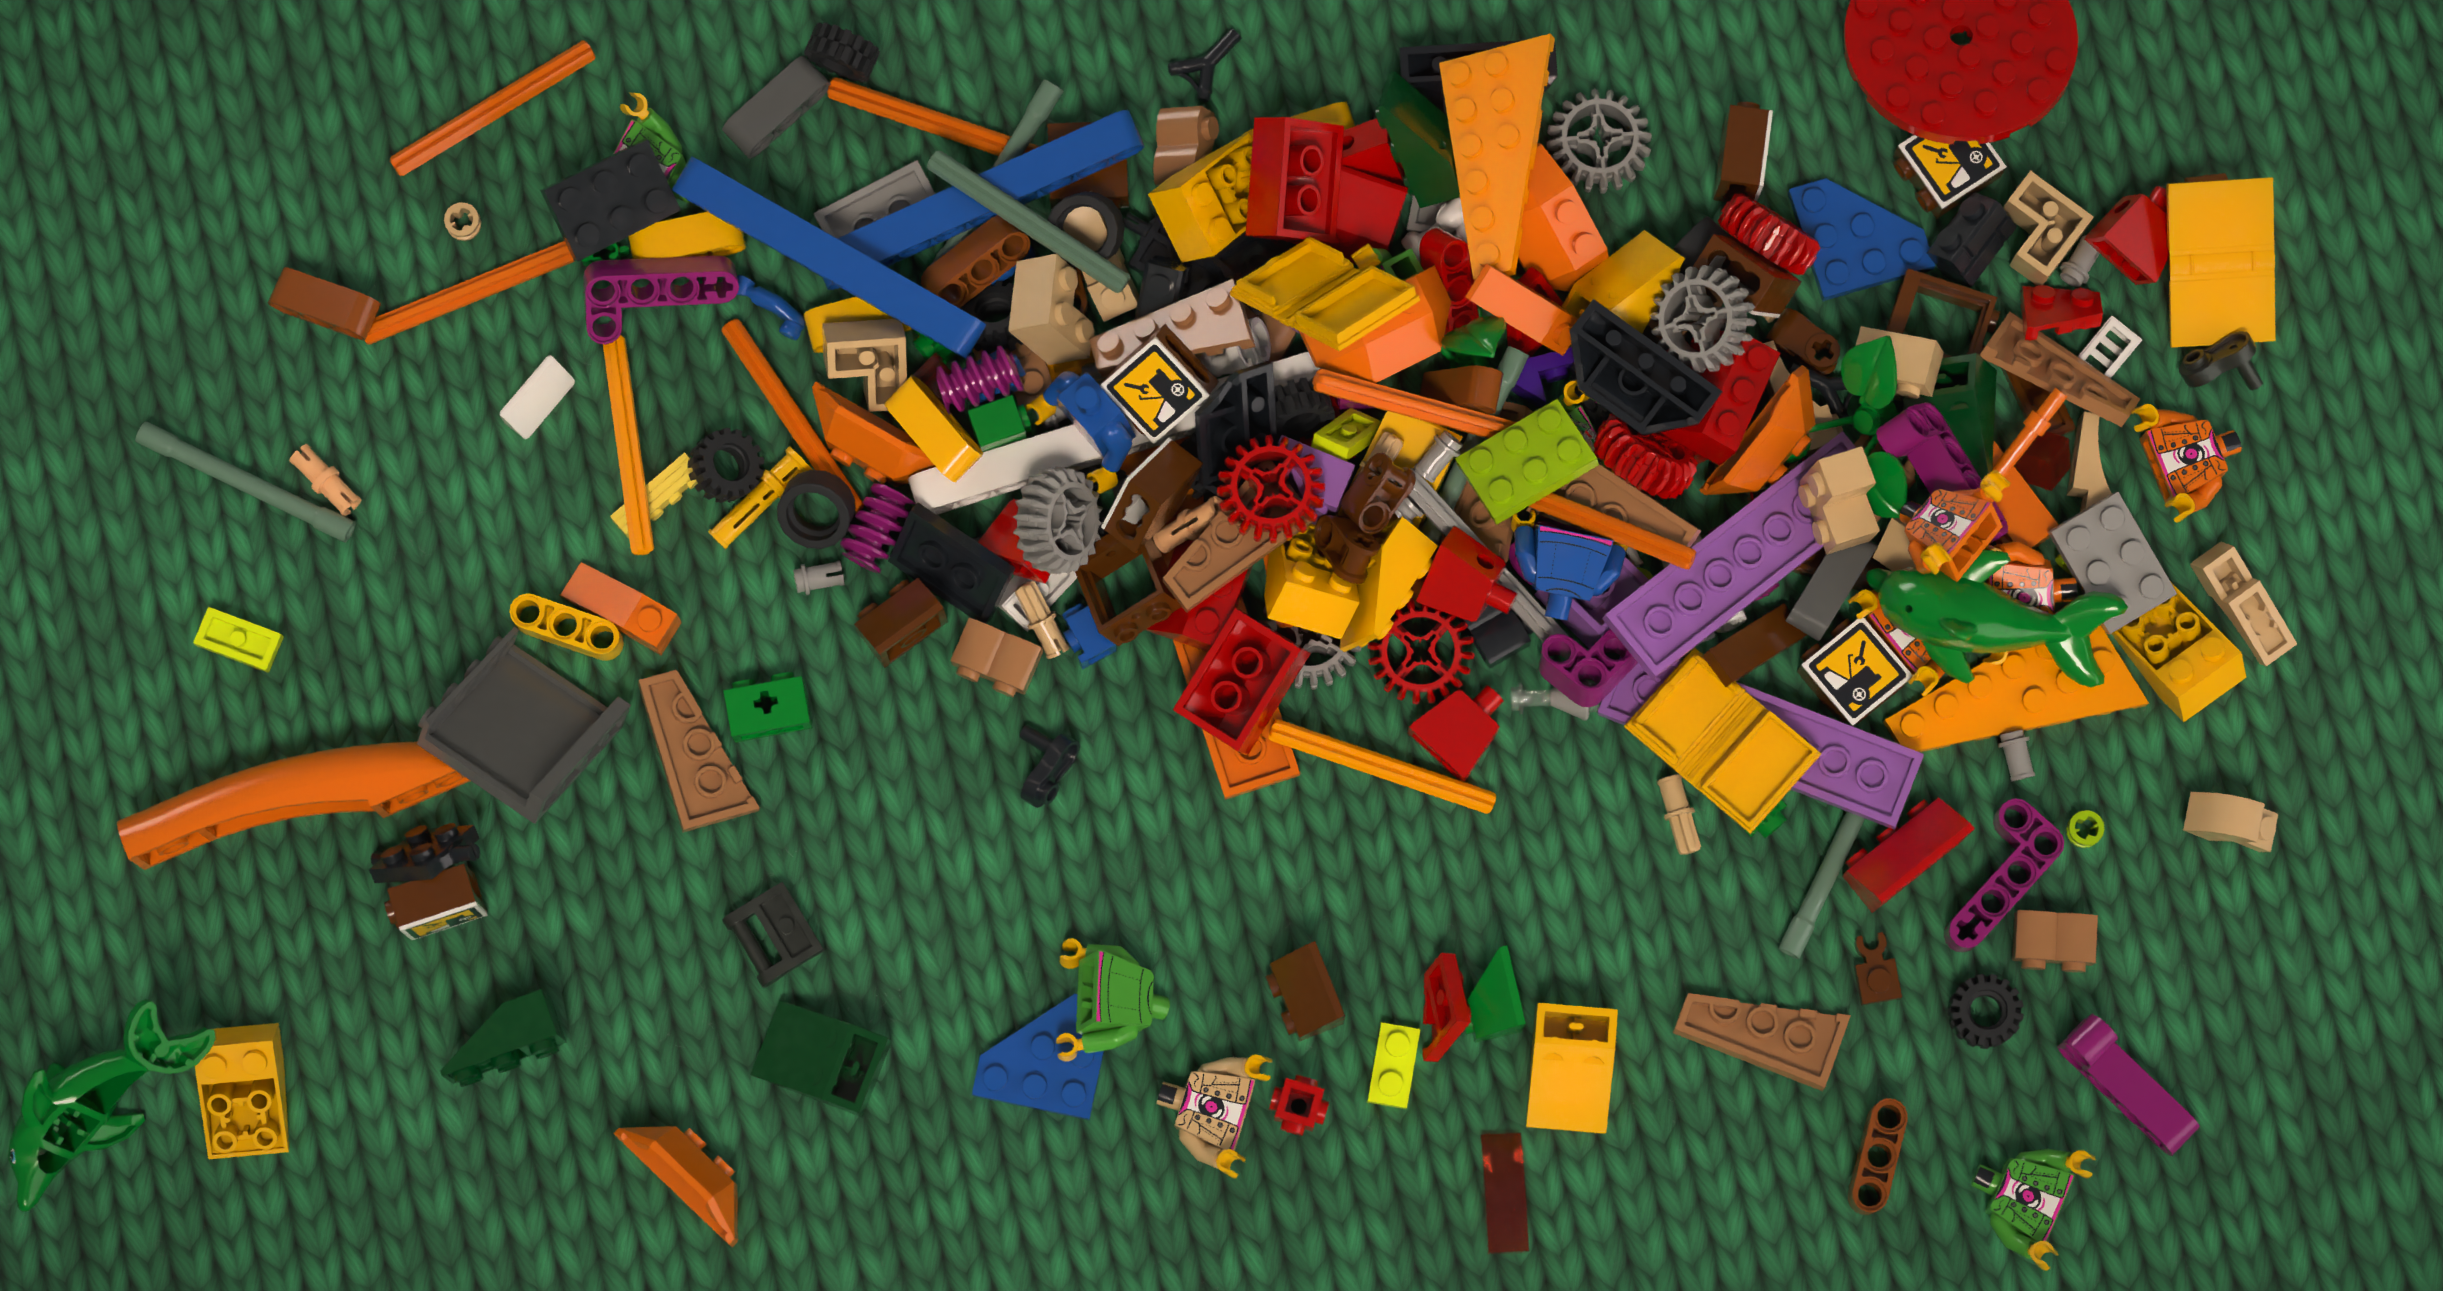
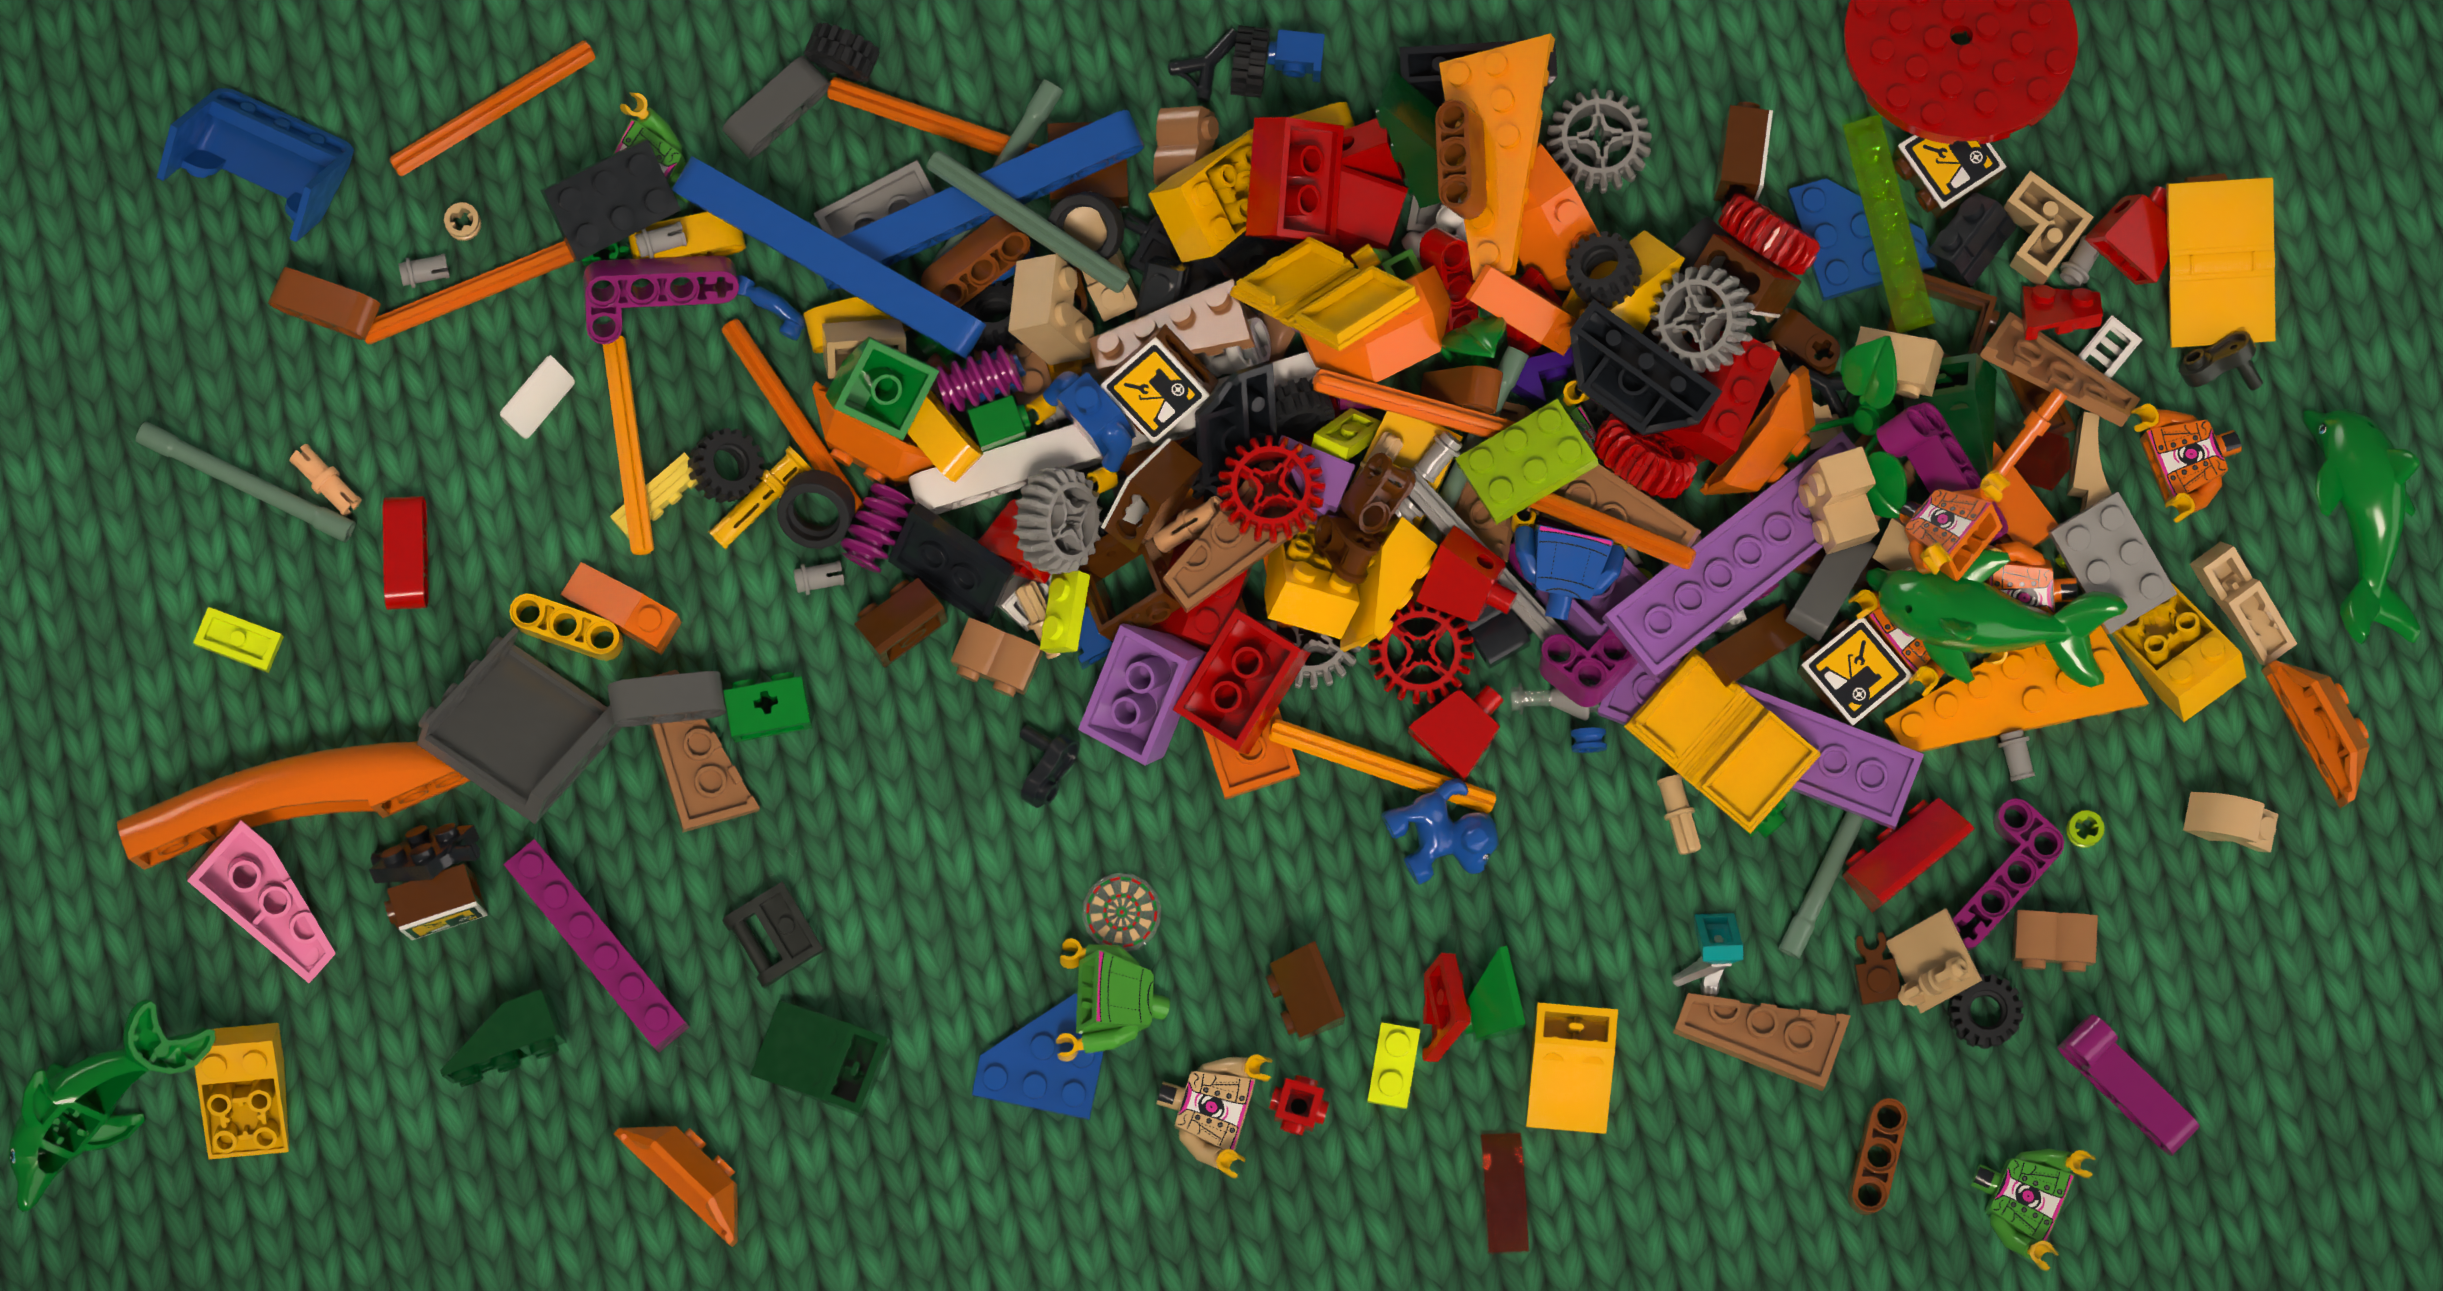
none -> blue windscreen [157,88,354,242]
none -> bright pink wedge [186,820,336,983]
none -> red beam [383,496,429,610]
none -> light grey pin [398,253,450,288]
none -> magenta brick [503,839,690,1052]
none -> dark grey beam [607,671,726,727]
none -> light grey pin [635,221,687,259]
none -> green slope [825,336,939,440]
none -> neon yellow plate [1040,571,1090,654]
none -> medium lavender slope [1078,623,1207,765]
none -> clear tile [1082,873,1161,953]
none -> black tyre [1230,25,1270,98]
none -> blue brick [1267,29,1325,82]
none -> blue animal [1381,778,1499,885]
none -> dark orange beam [1435,99,1487,220]
none -> black tyre [1566,231,1642,308]
none -> blue bush [1571,728,1607,753]
none -> teal piece [1671,913,1743,996]
none -> clear neon green plate [1843,114,1936,333]
none -> tan hinge [1886,908,1982,1014]
none -> orange wedge [2261,660,2369,808]
none -> green animal [2302,409,2421,644]

